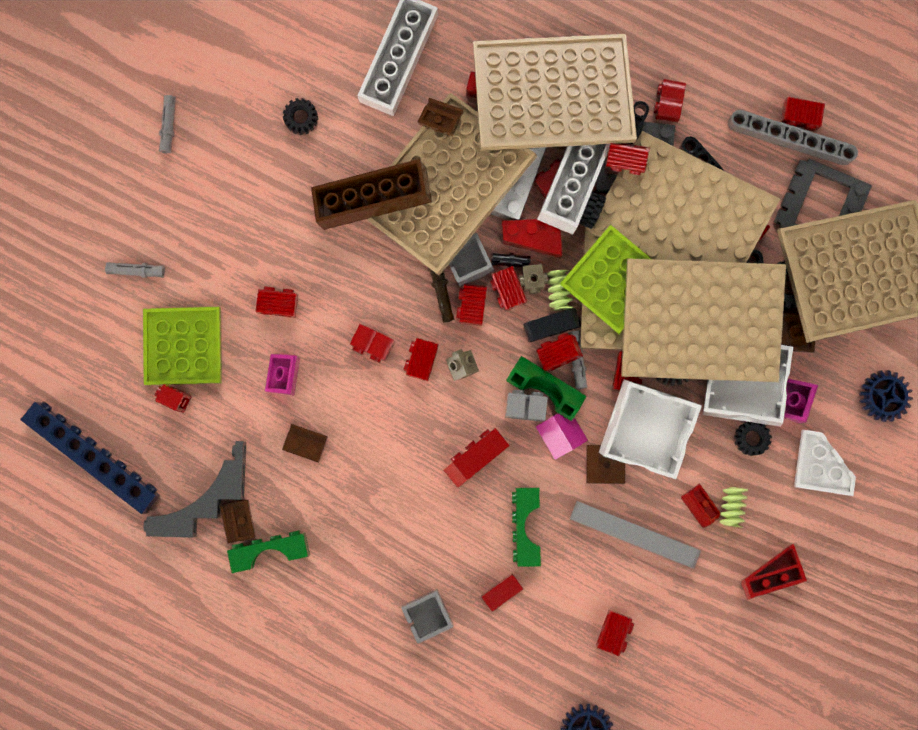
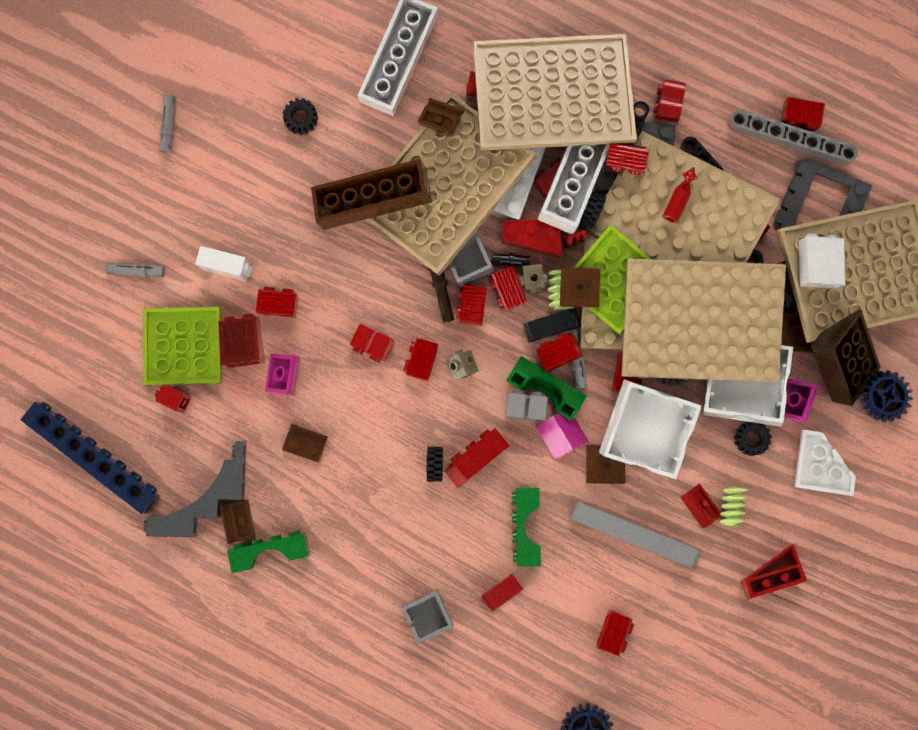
none -> white brick [195,246,253,281]
none -> clear red slope [218,314,265,368]
none -> black tyre [427,446,443,482]
none -> reddish brown plate [560,267,601,308]
none -> red tile [564,230,588,249]
none -> red wheel [662,167,698,223]
none -> white brick [799,234,845,288]
none -> dark brown slope [811,310,881,406]

